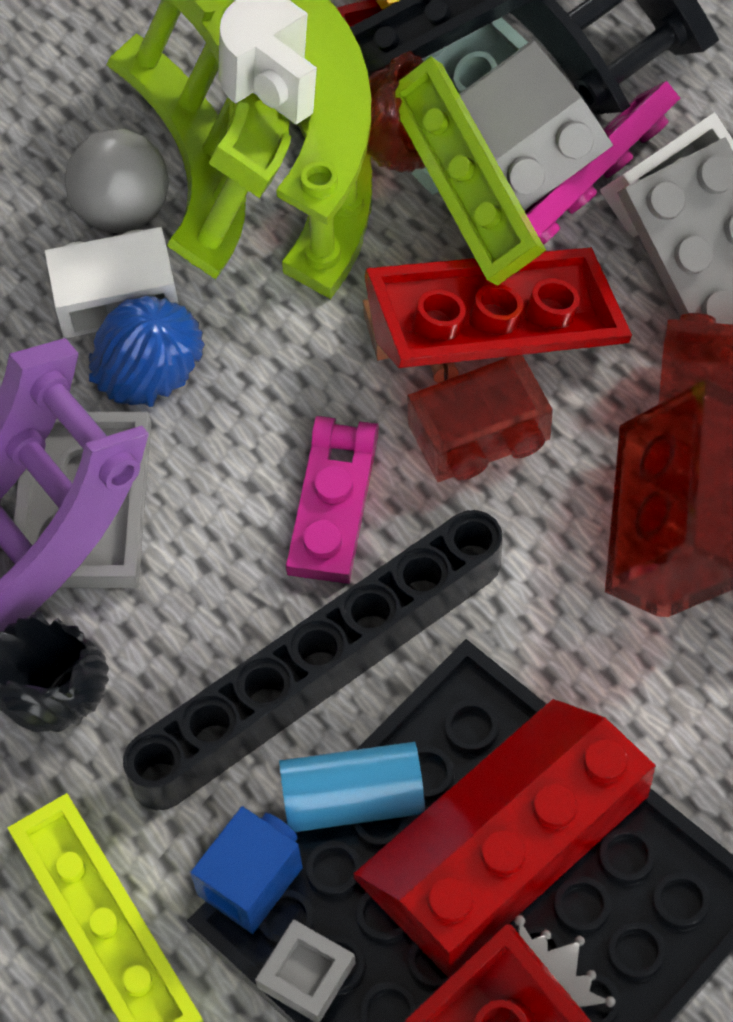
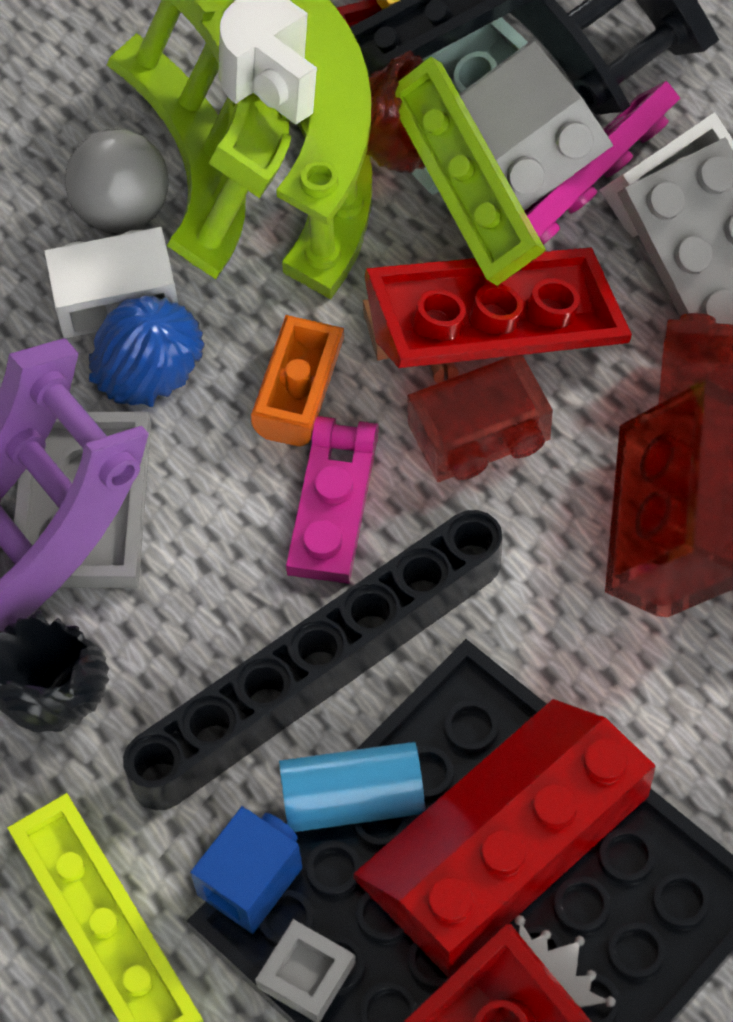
none -> orange brick [251,315,344,447]

